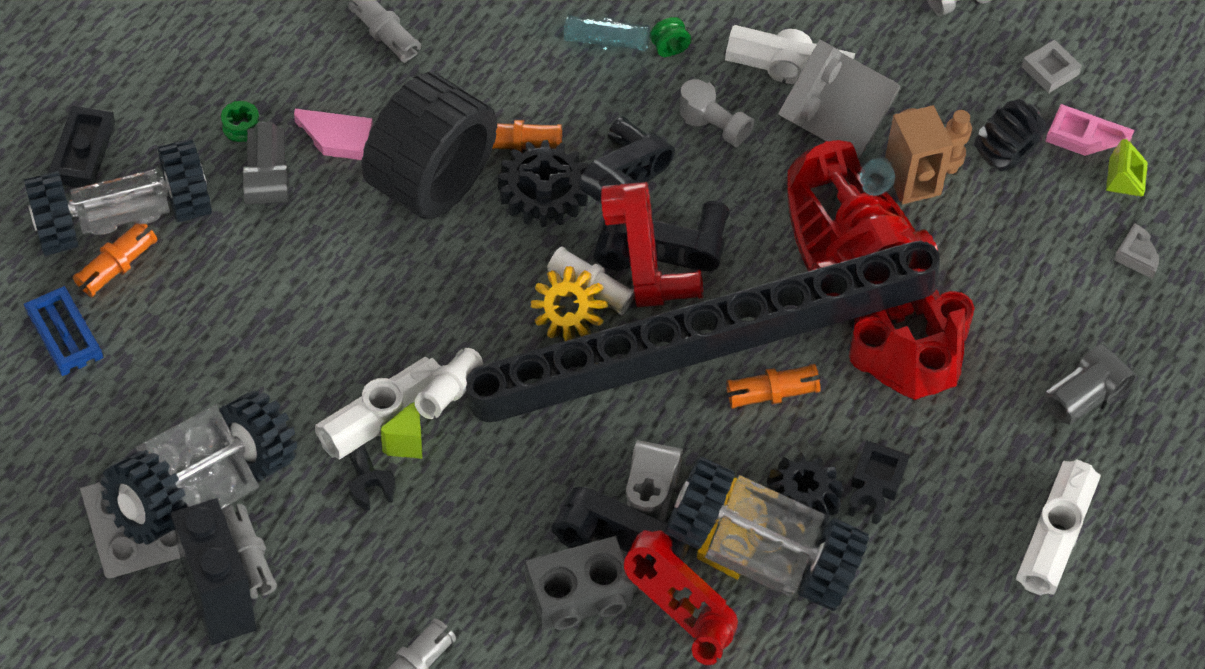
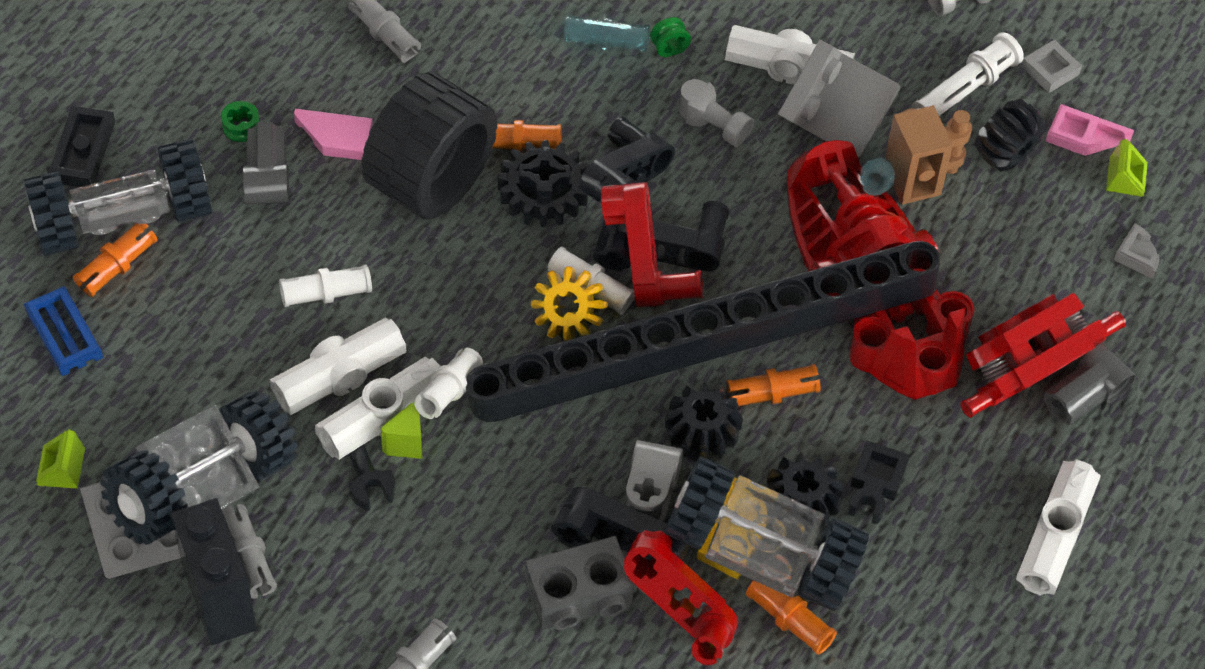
none -> lime slope [36,429,85,489]
none -> white piece [270,317,406,415]
none -> white pin [279,264,372,307]
none -> black gear [665,382,743,459]
none -> orange pin [746,572,837,655]
none -> white pin [912,32,1023,116]
none -> red piece [960,292,1126,418]

